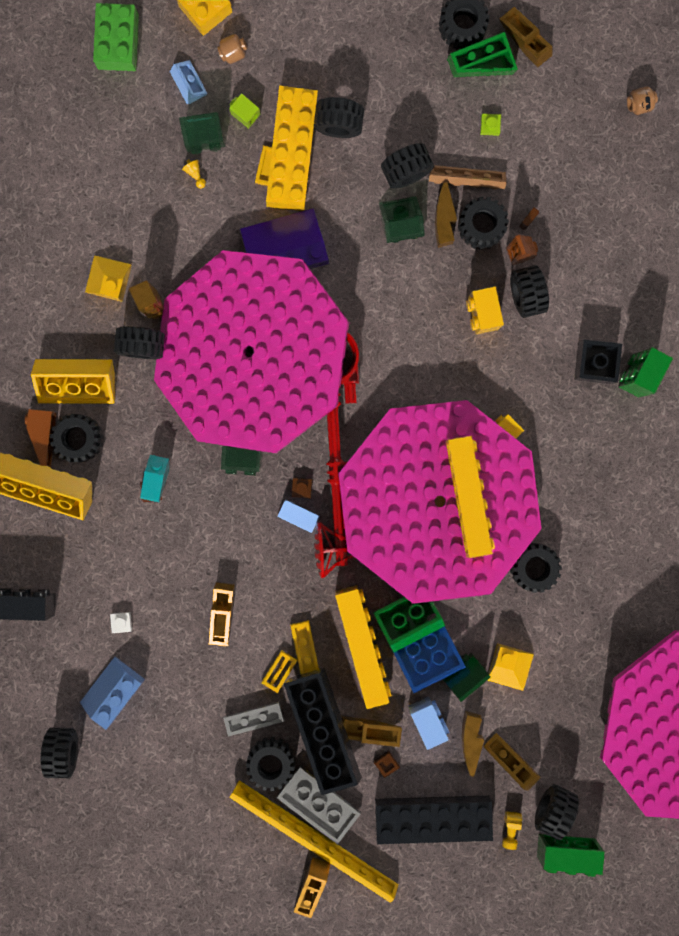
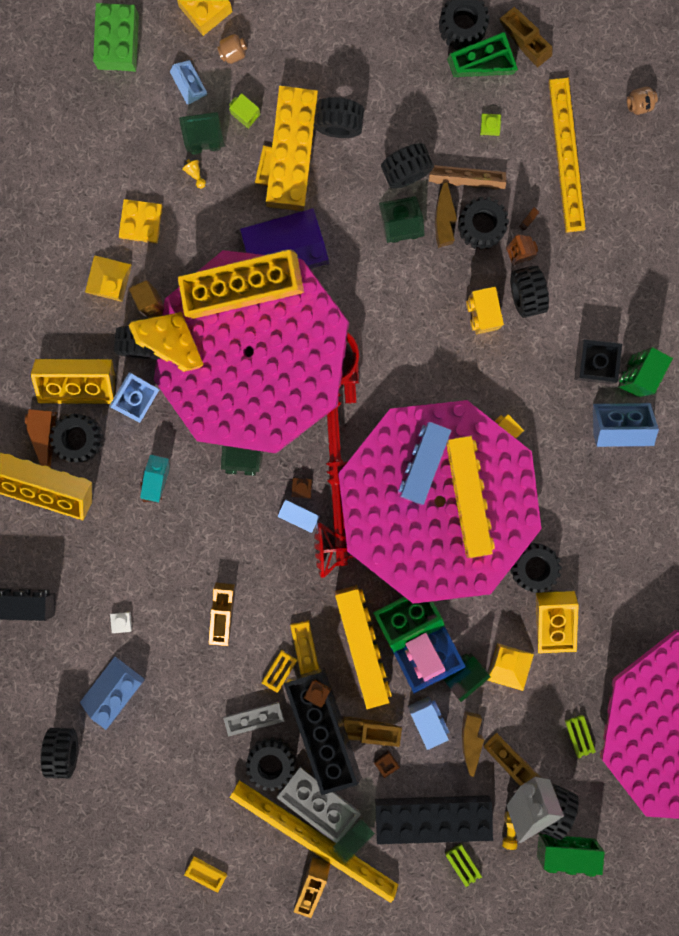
none -> light blue slope [109,372,159,423]
none -> yellow plate [119,199,163,244]
none -> yellow plate [129,312,204,372]
none -> yellow brick [178,250,304,319]
none -> yellow tile [184,856,227,893]
none -> reddish brown plate [304,679,331,708]
none -> clear green brick [333,819,375,865]
none -> medium blue brick [398,422,451,505]
none -> bright pink brick [405,633,446,682]
none -> lime tile [445,843,482,887]
none -> light grey slope [506,777,564,843]
none -> yellow slope [536,591,578,653]
none -> yellow tile [548,77,586,233]
none -> lime tile [565,715,596,758]
none -> medium blue slope [593,403,659,447]

